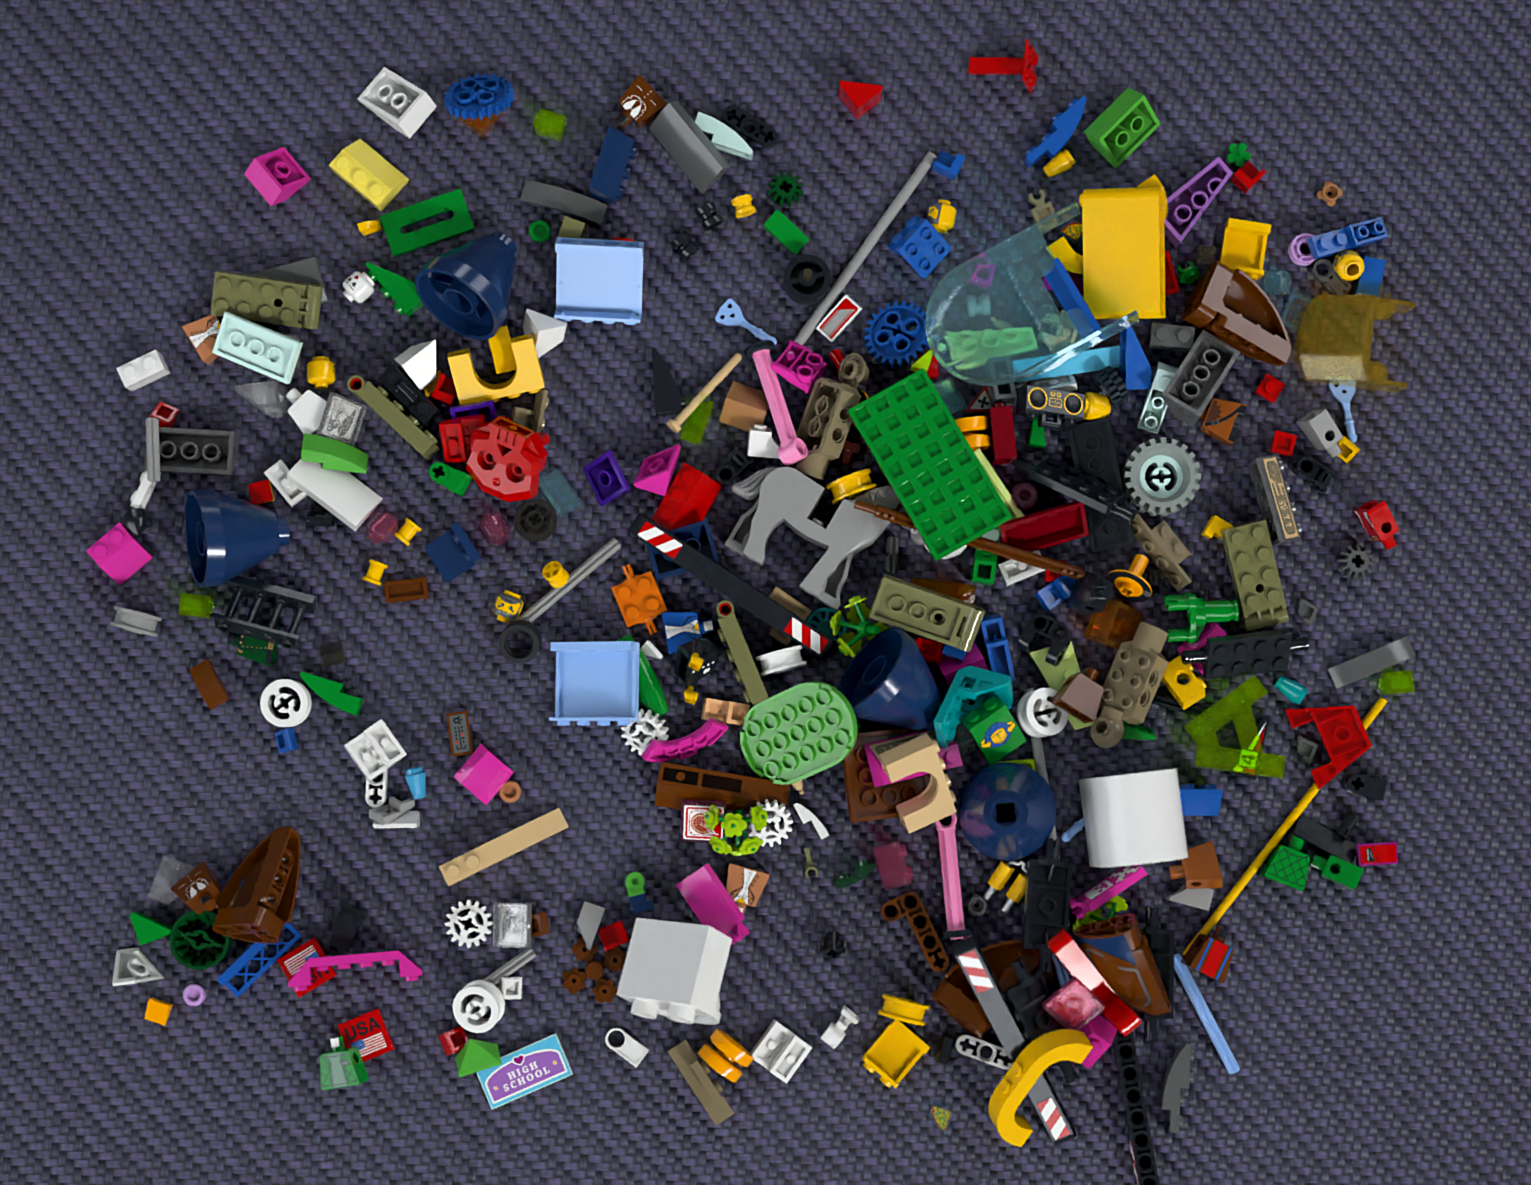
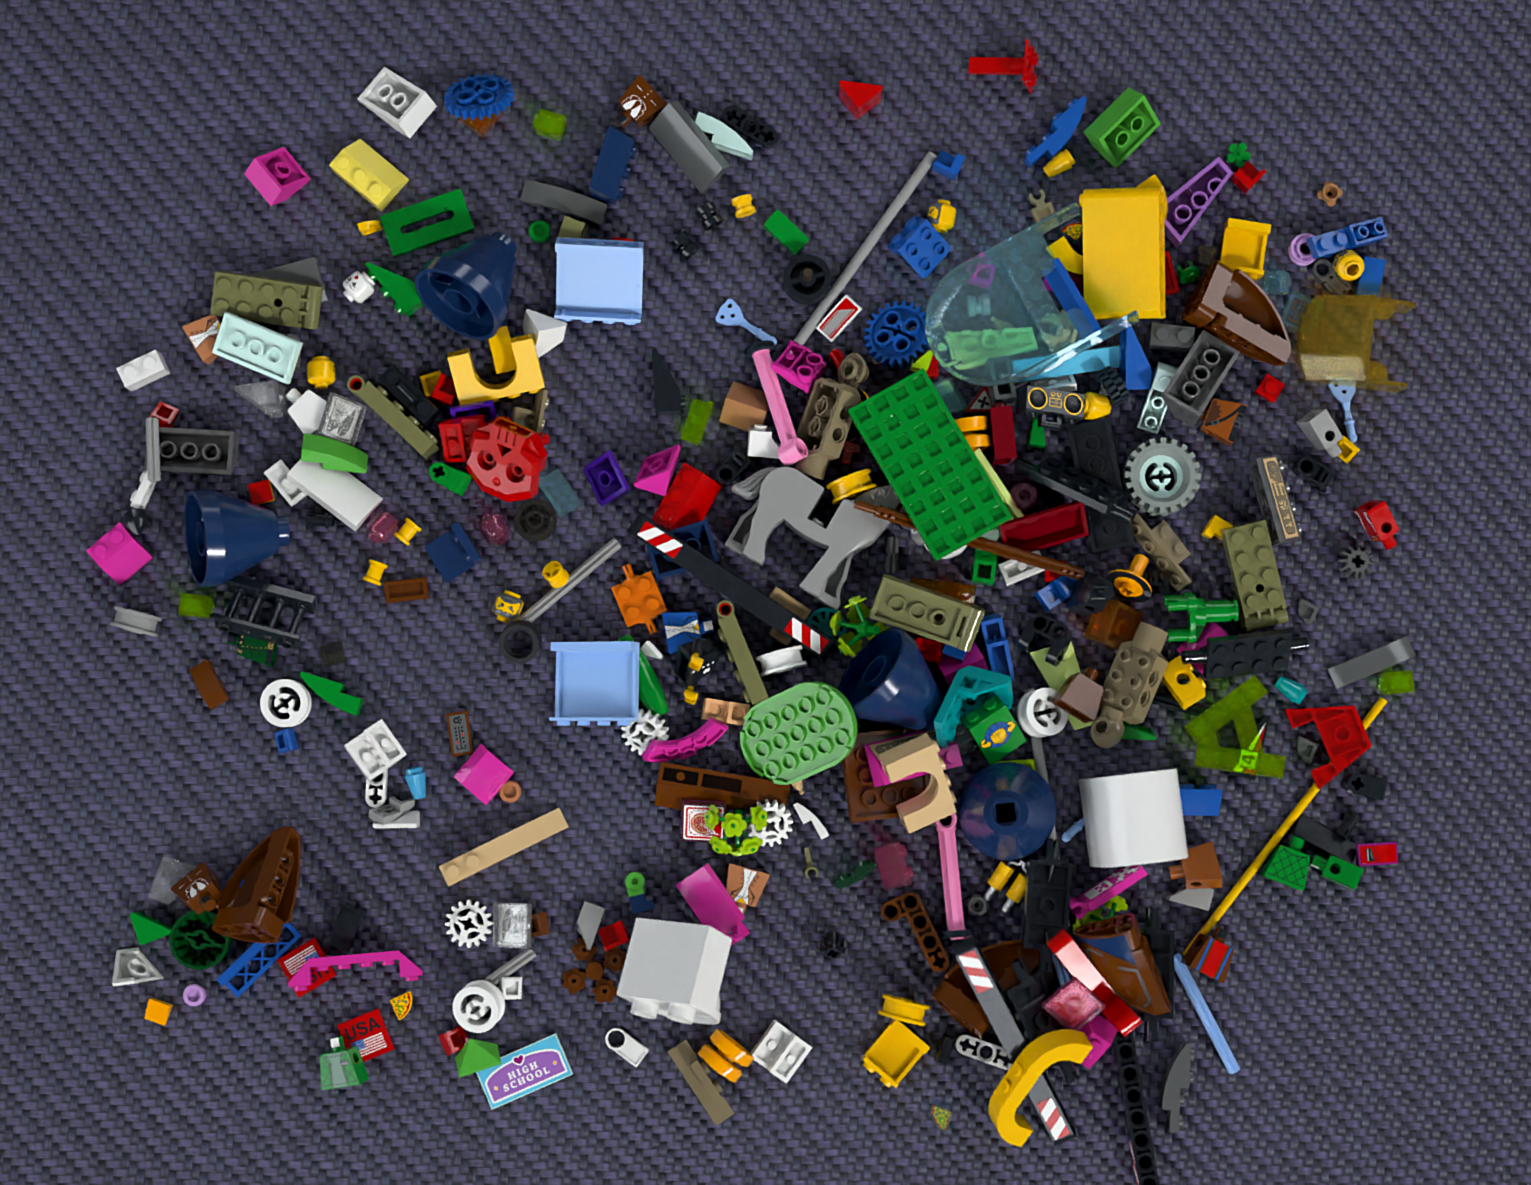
white slope [395,339,437,391] -> none
tan bar [666,353,742,433] -> none
dark green gear [768,171,804,207] -> none
white leg [820,1005,860,1049] -> none
red plate [1269,430,1297,457] -> none
none -> tile [390,991,413,1020]

